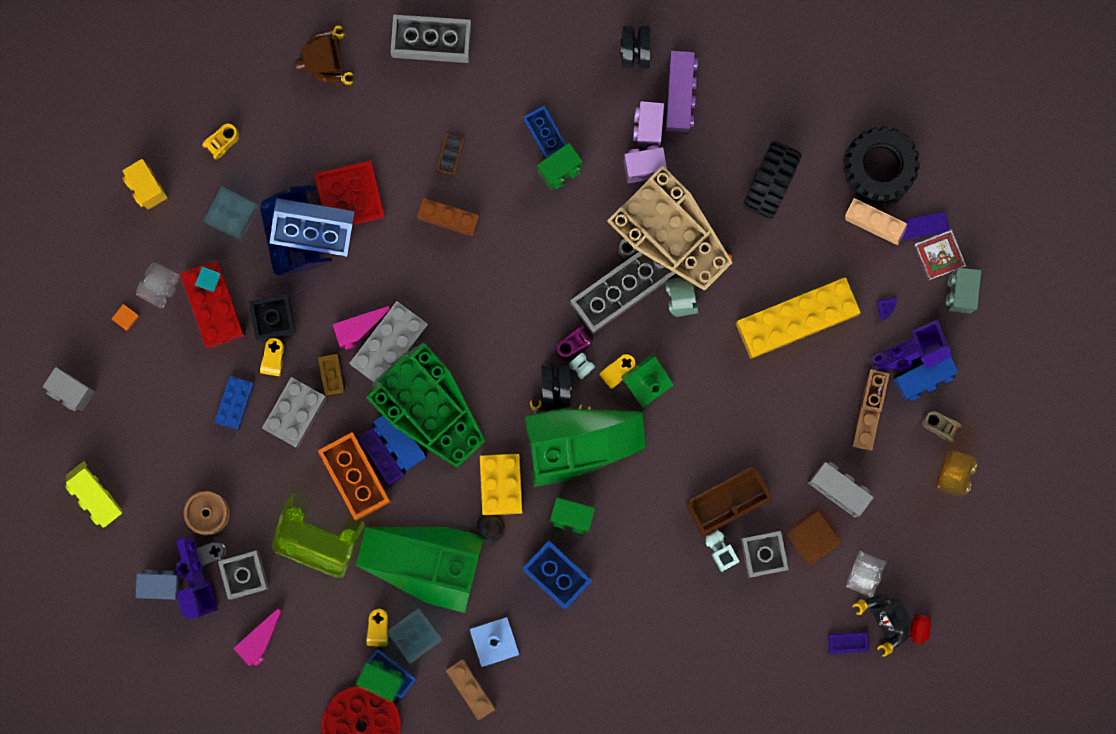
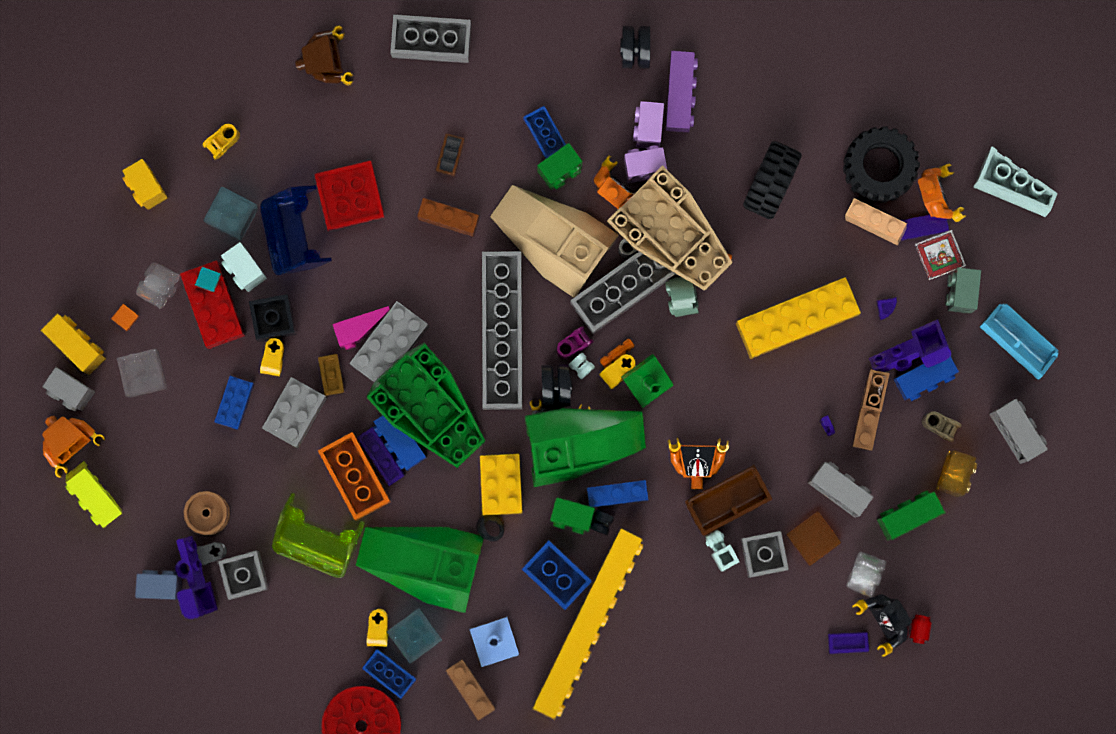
dark pink slope [233,608,283,666] -> none
medium blue slope [270,198,354,256] -> none
green brick [356,660,405,702] -> none
none -> yellow brick [41,314,106,375]
none -> orange torso [42,416,105,478]
none -> clear brick [117,349,167,398]
none -> light aqua brick [221,242,267,292]
none -> light grey brick [482,251,522,410]
none -> tan wedge [490,185,619,298]
none -> yellow brick [533,529,644,719]
none -> blue brick [587,480,648,508]
none -> black wheel [589,510,615,535]
none -> orange torso [594,156,635,209]
none -> orange axle [600,339,634,368]
none -> torso [668,438,729,490]
none -> dark purple tile [820,415,835,437]
none -> green brick [877,490,945,541]
none -> orange torso [918,164,966,222]
none -> light aqua wedge [974,147,1058,217]
none -> medium azure container [980,303,1059,380]
none -> light grey brick [989,399,1048,464]

